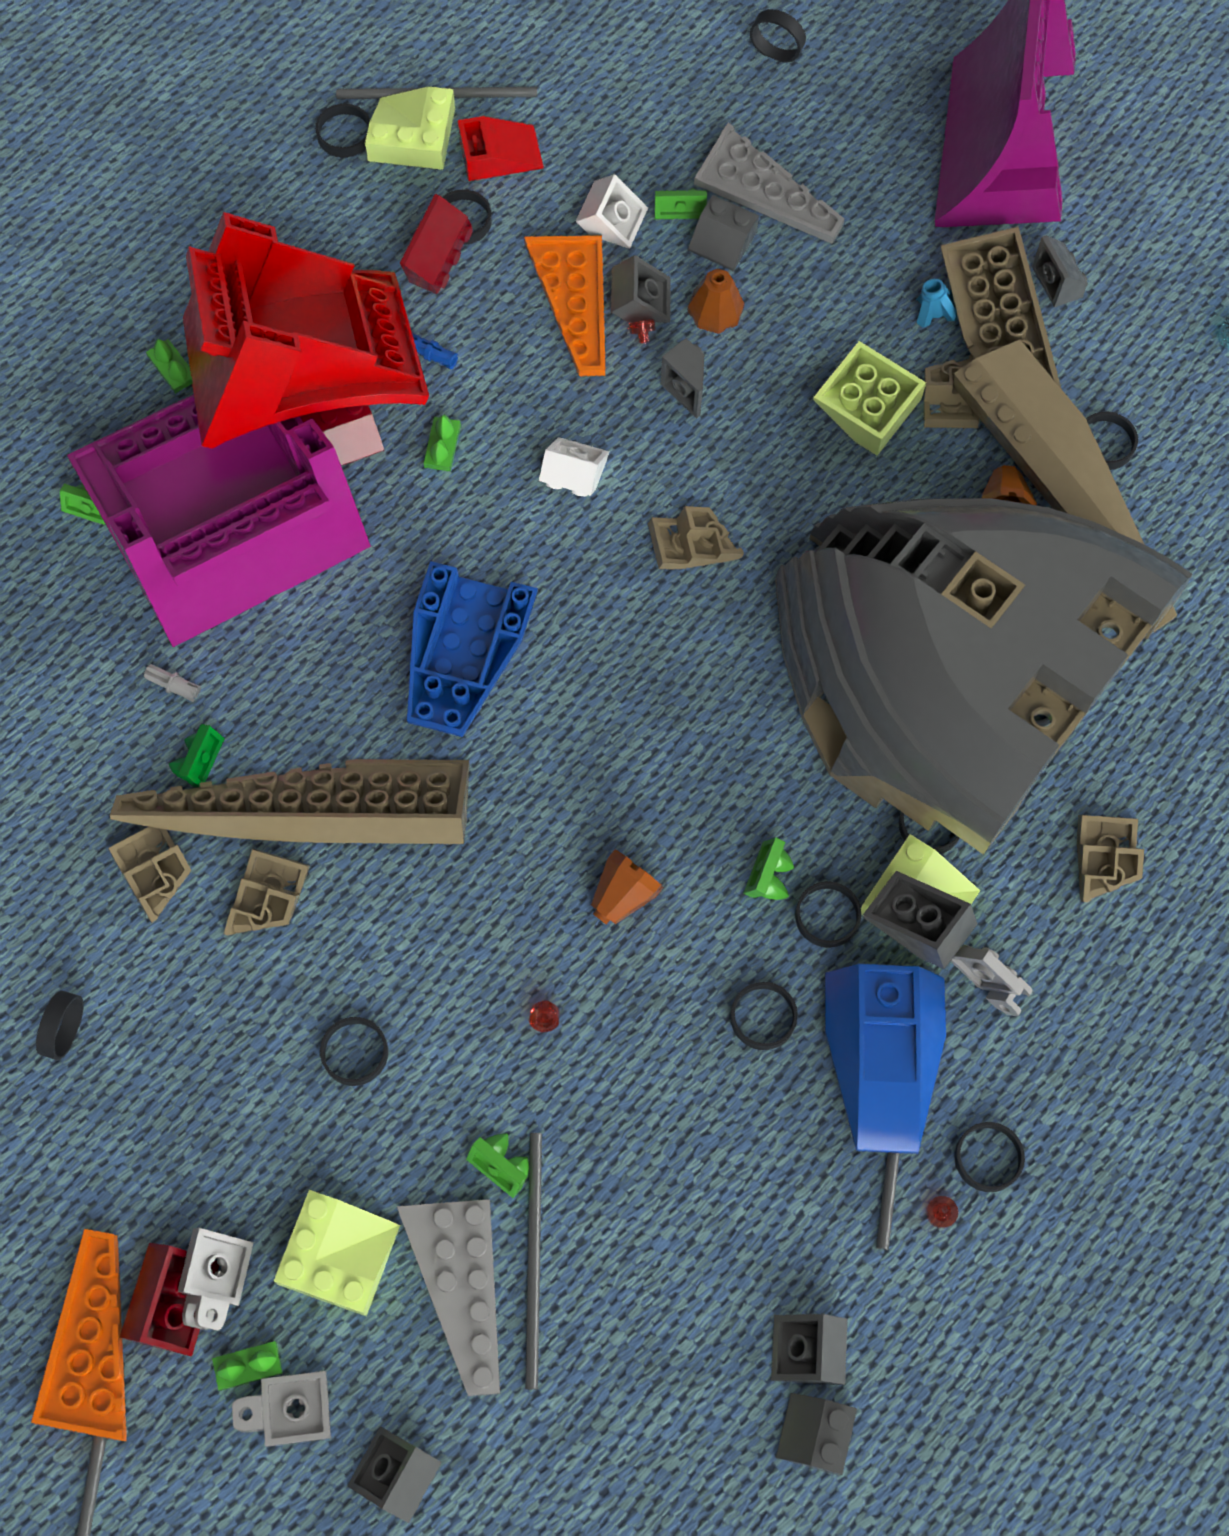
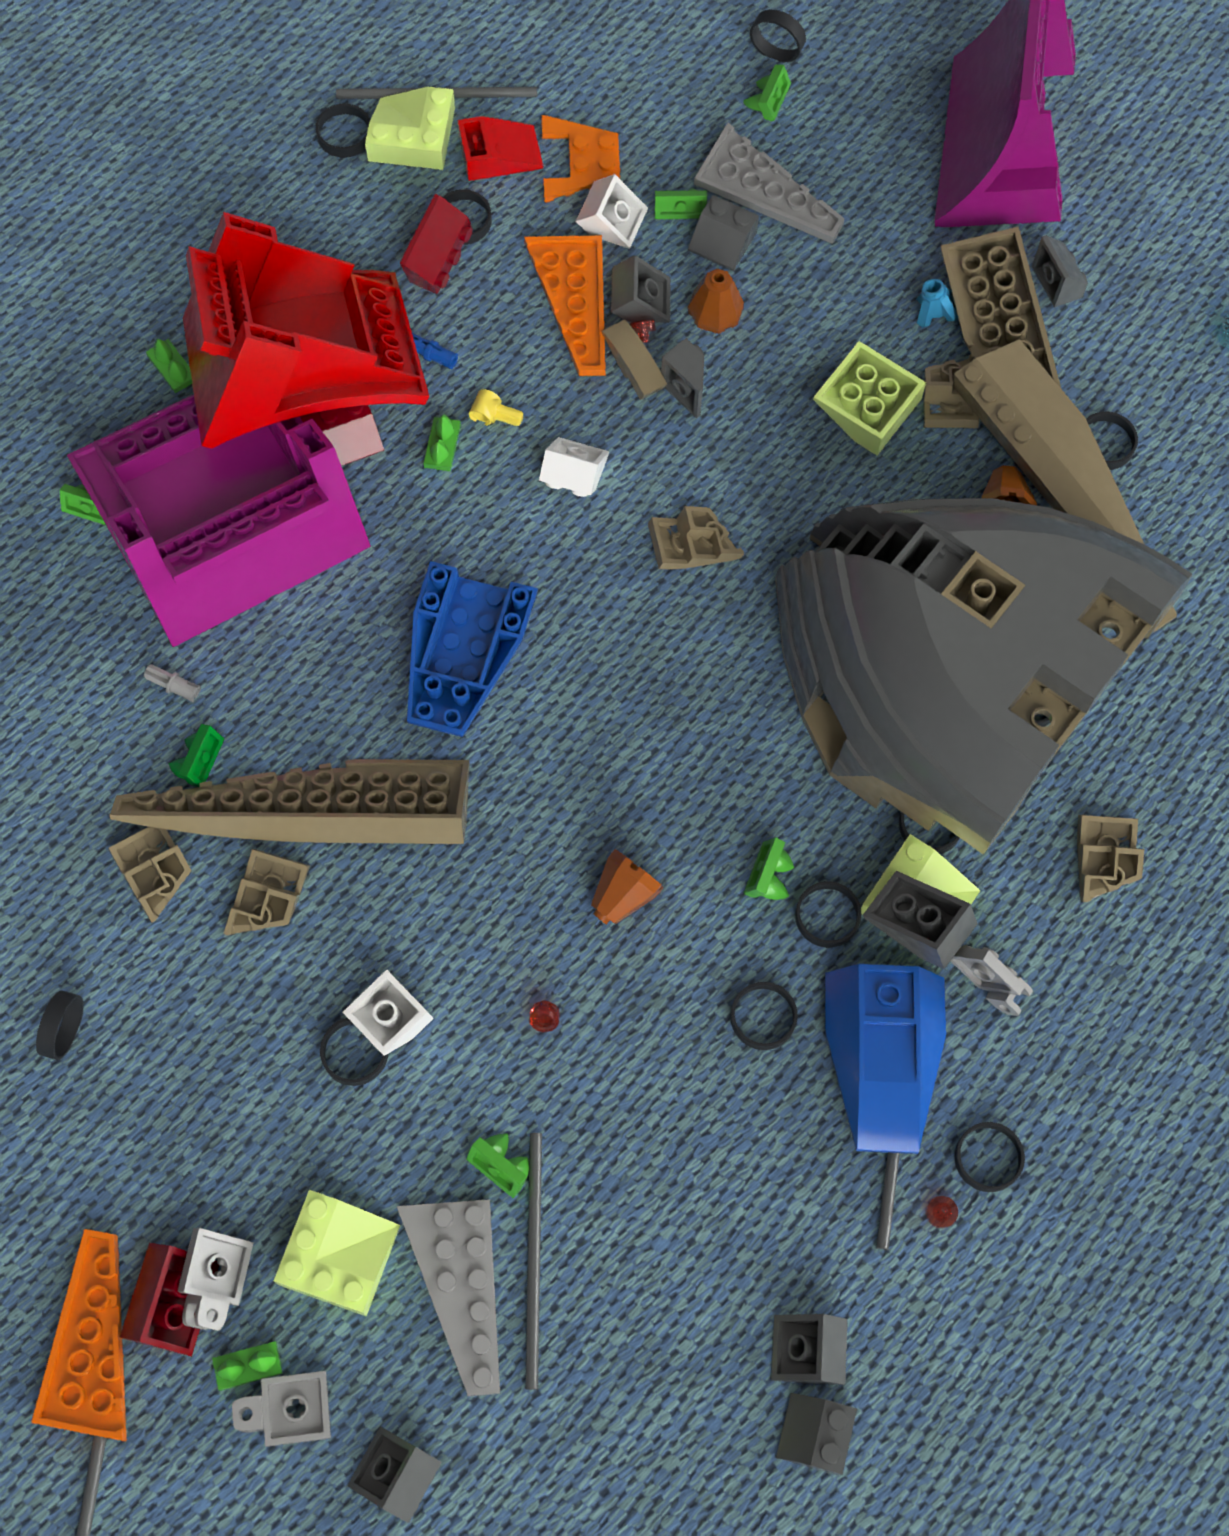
none -> white slope [343,970,434,1056]
none -> light yellow axle [468,389,523,426]
none -> orange wing [542,115,620,202]
none -> dark tan slope [601,320,667,400]
none -> bright green tile [743,65,791,121]

